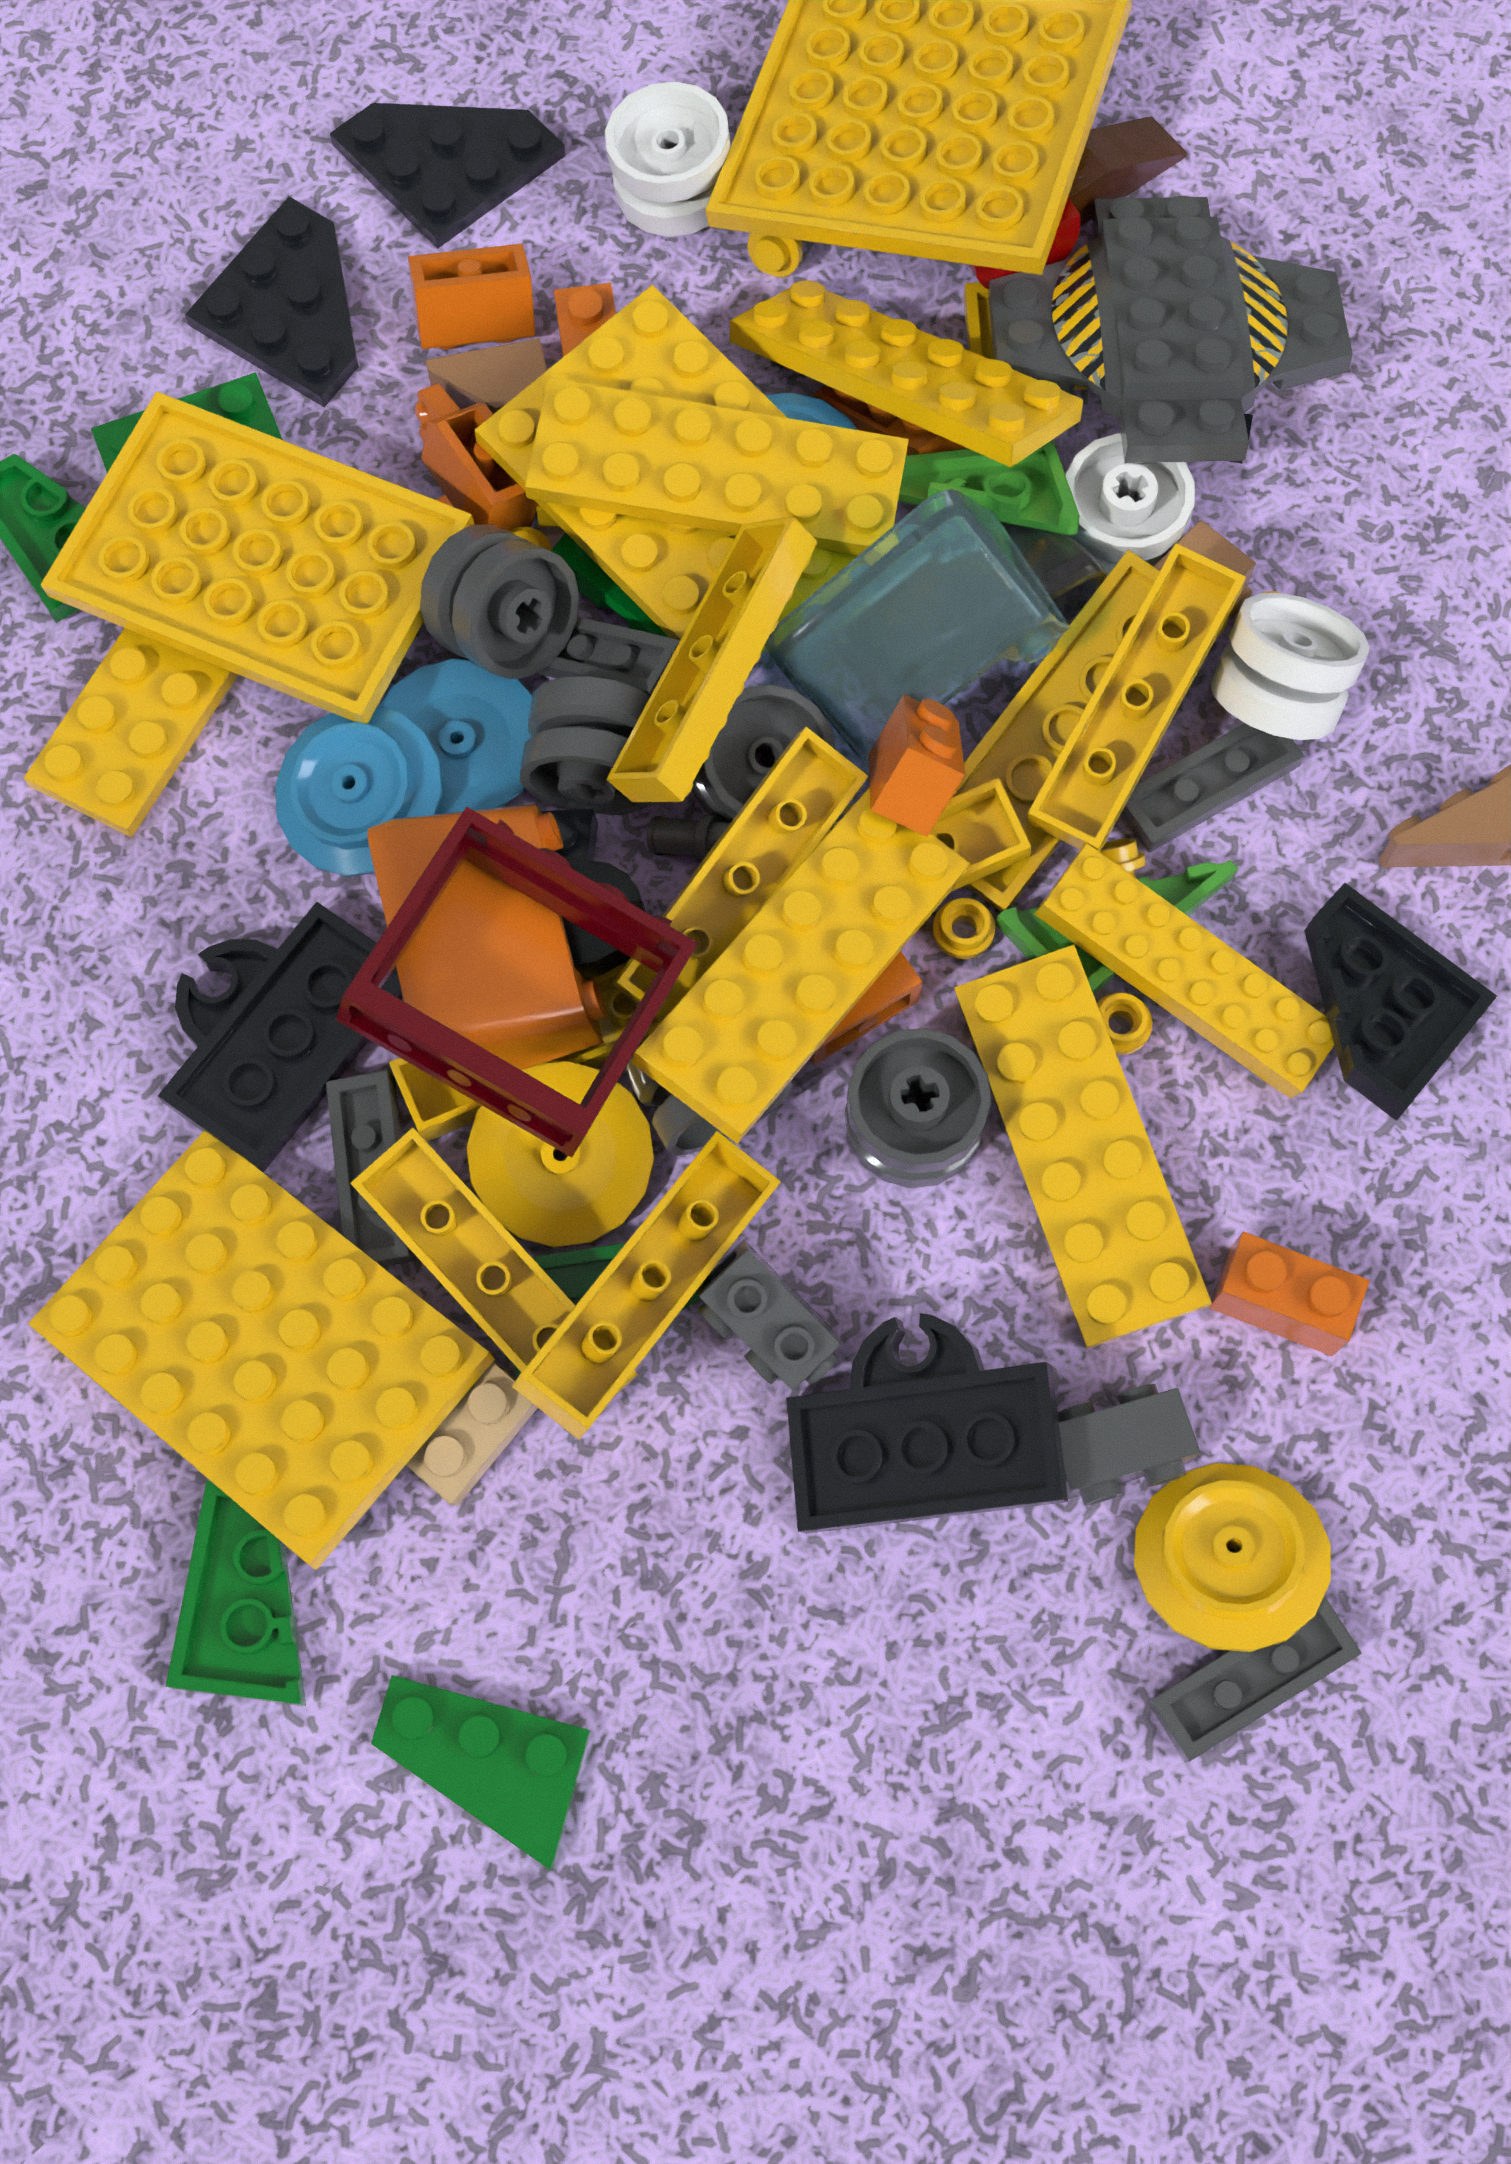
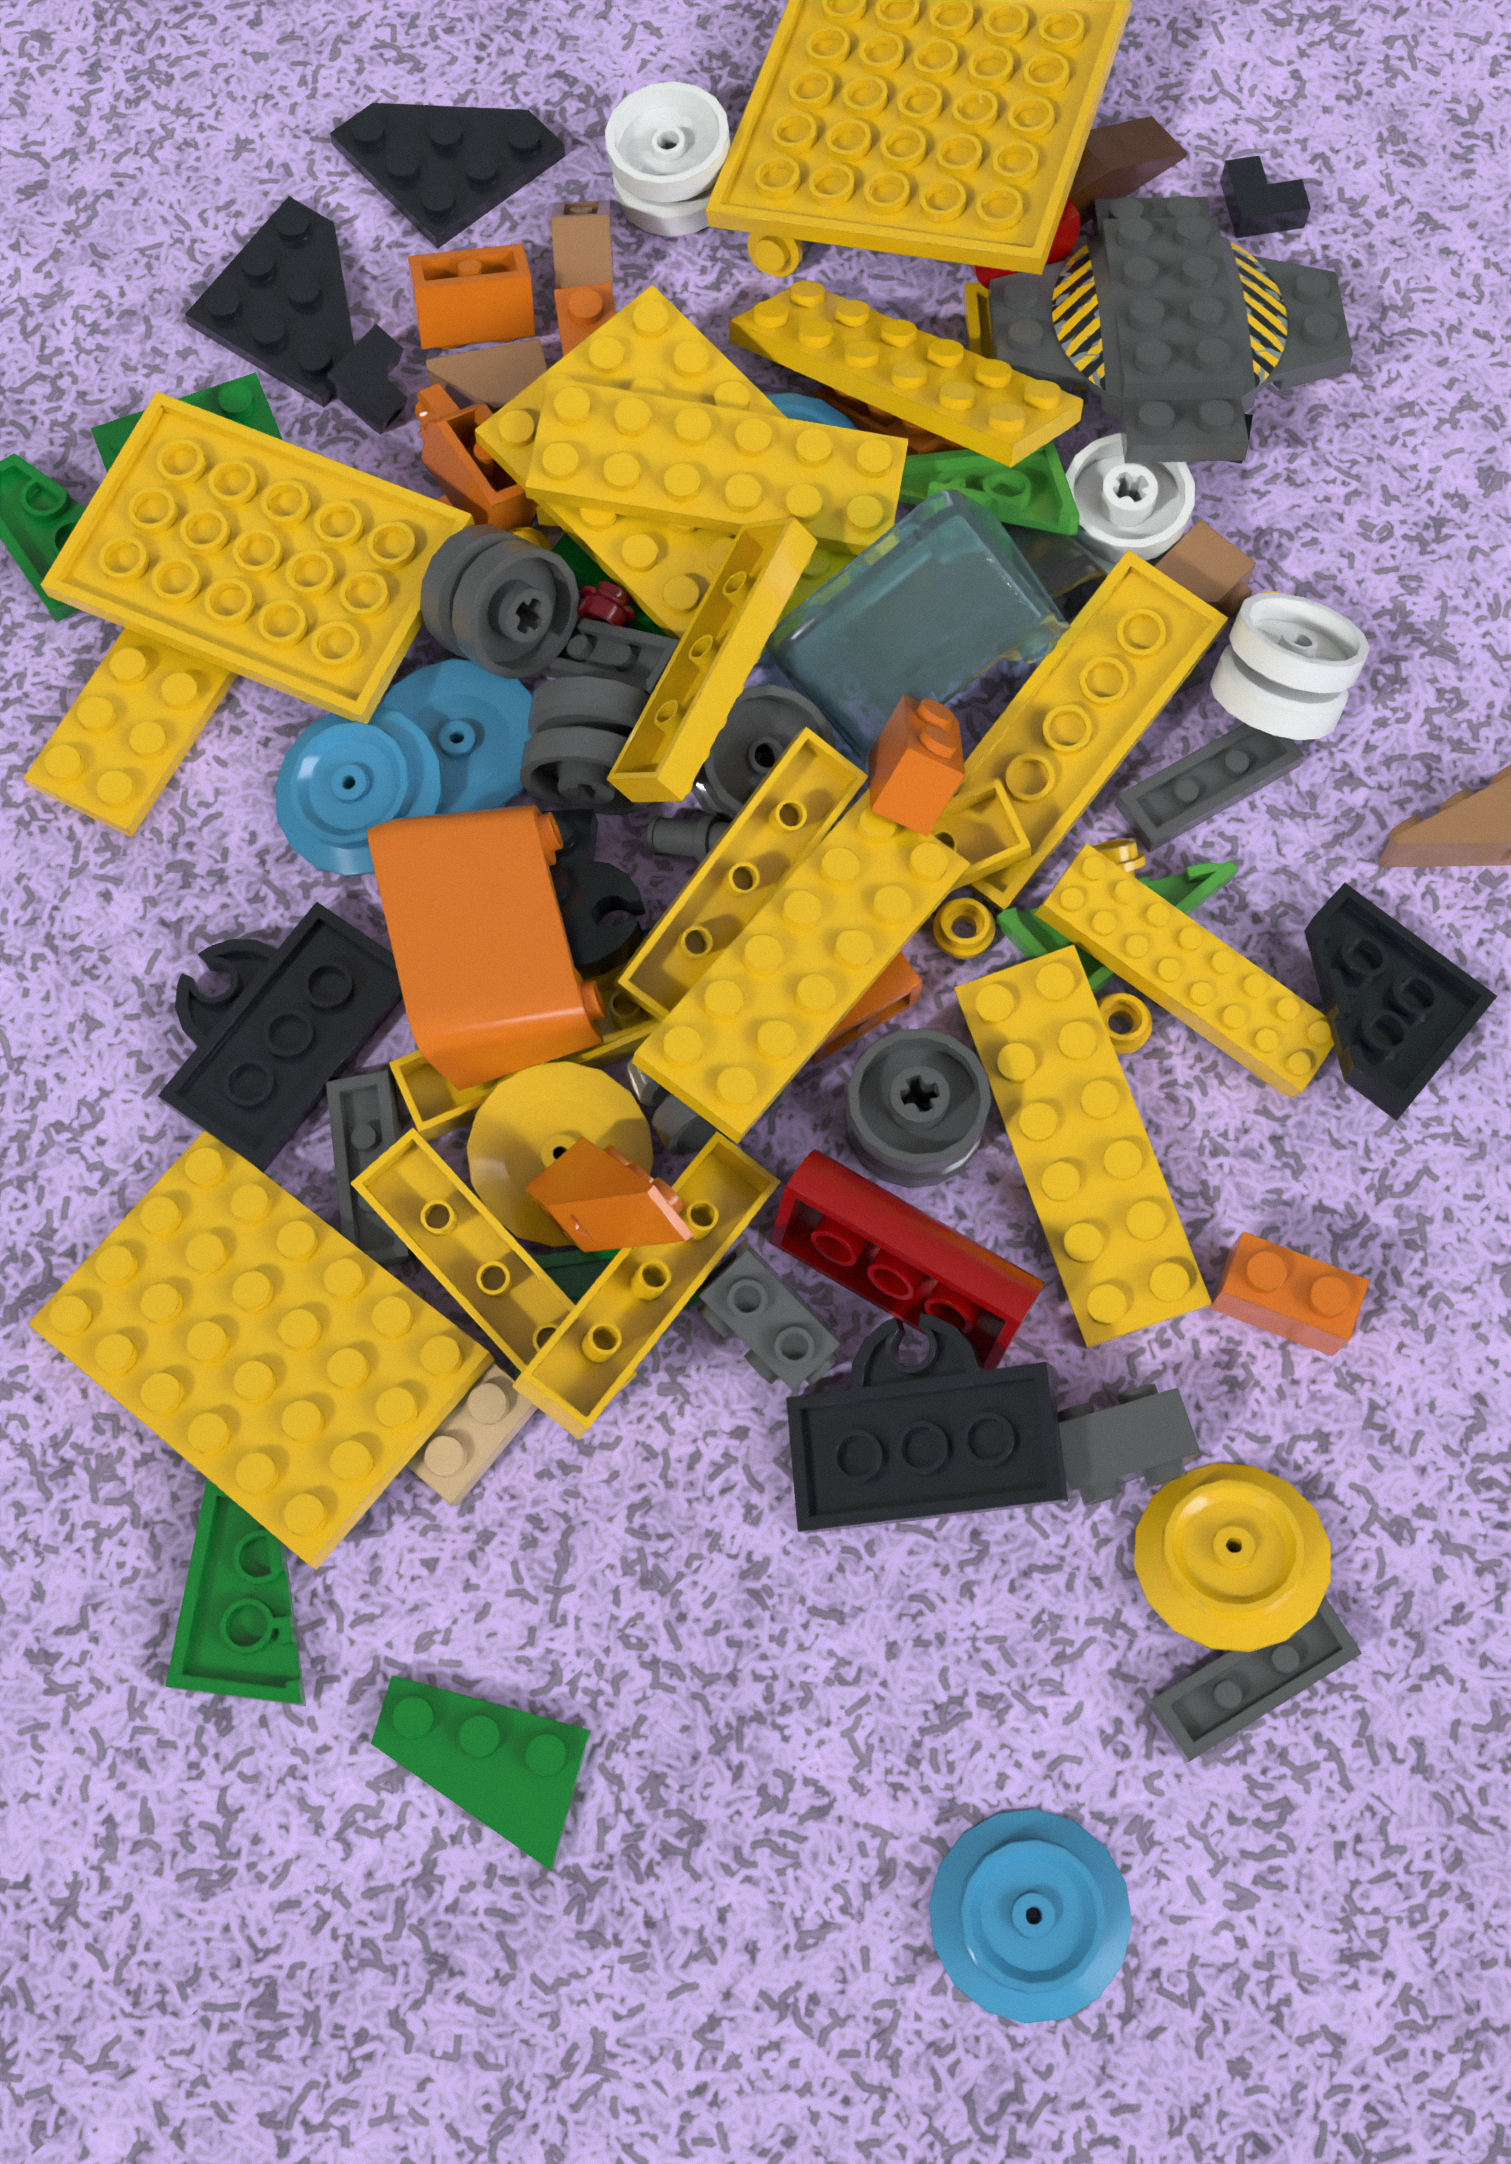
dark red window [336,806,698,1158] -> none
yellow piece [1027,543,1246,852] -> none
none -> black piece [325,324,408,435]
none -> orange slope [524,1137,694,1252]
none -> medium nougat slope [551,200,614,289]
none -> dark red plate [577,581,635,627]
none -> red brick [769,1149,1045,1370]
none -> dark azure piece [929,1809,1132,2024]
none -> black piece [1220,155,1311,238]

